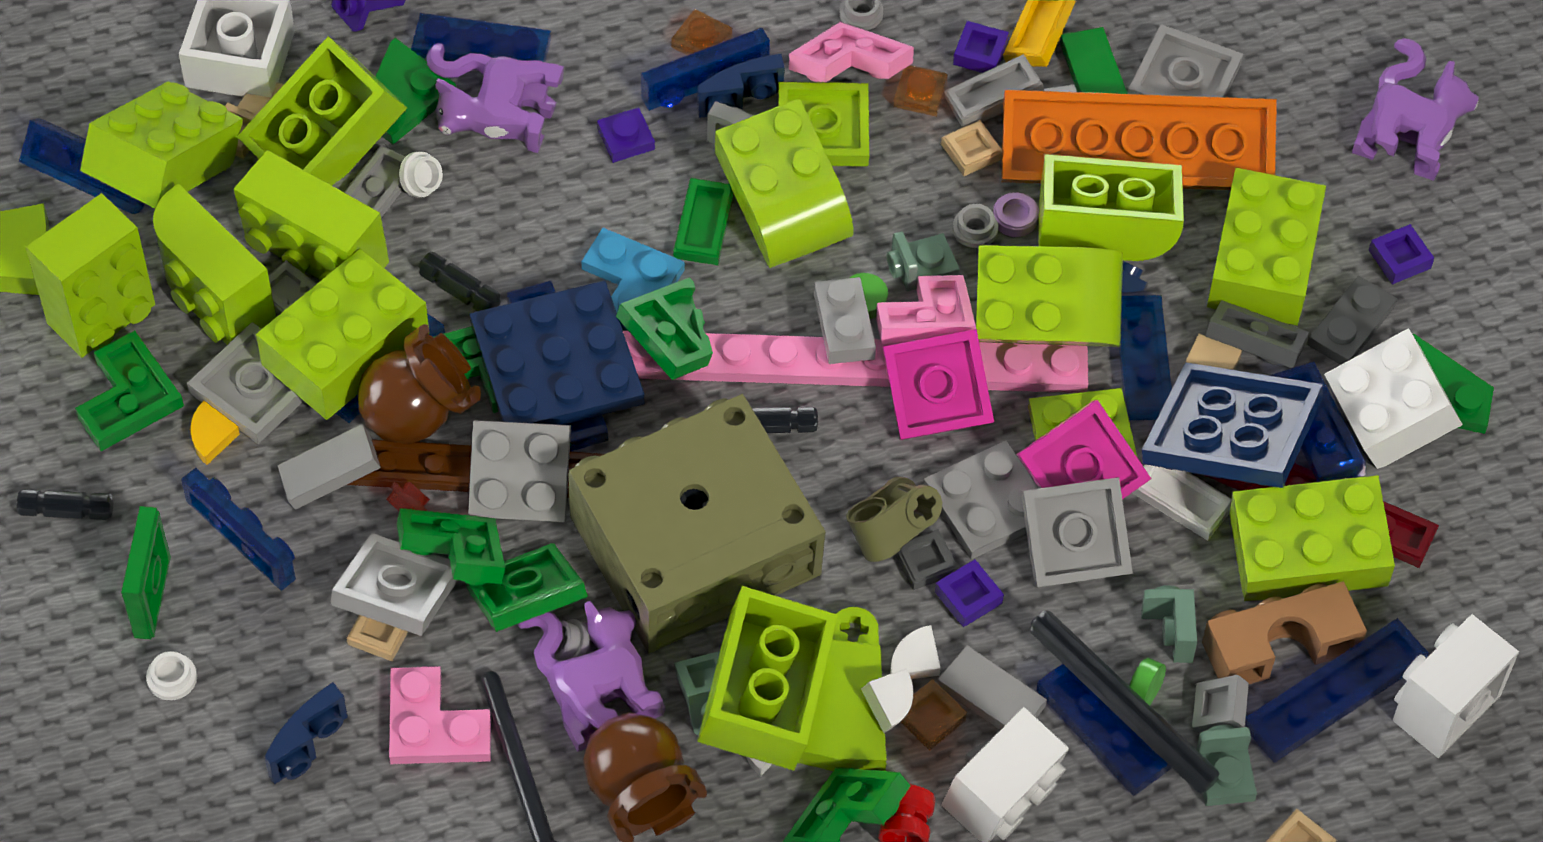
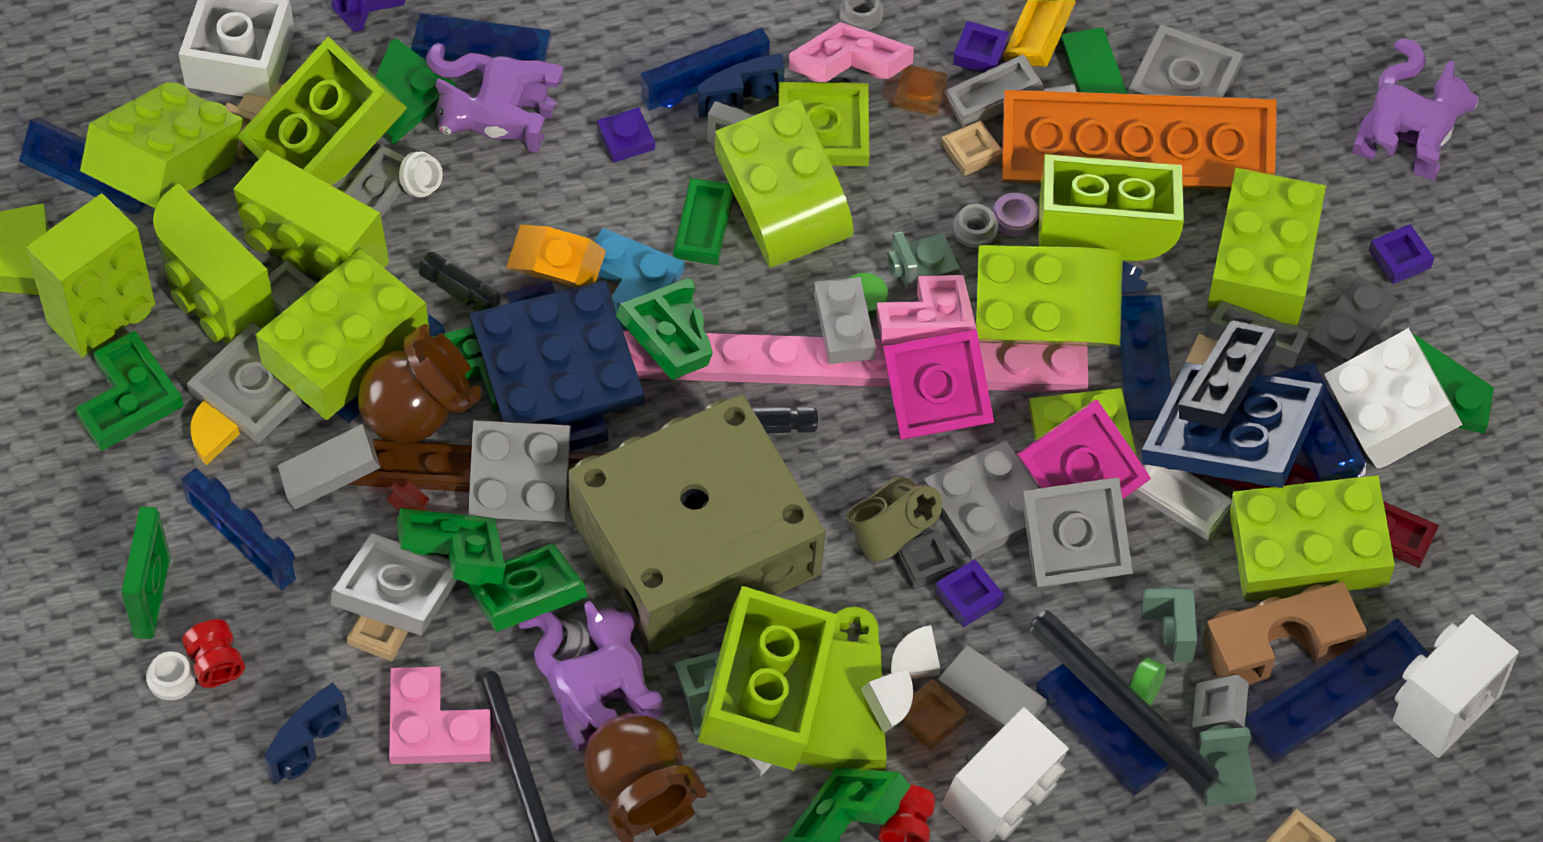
black axle [16,489,114,520] -> none
clear orange plate [671,9,732,66] -> none
none -> red wheel [182,619,245,688]
none -> light orange slope [506,225,606,288]
none -> plate [1178,320,1276,429]

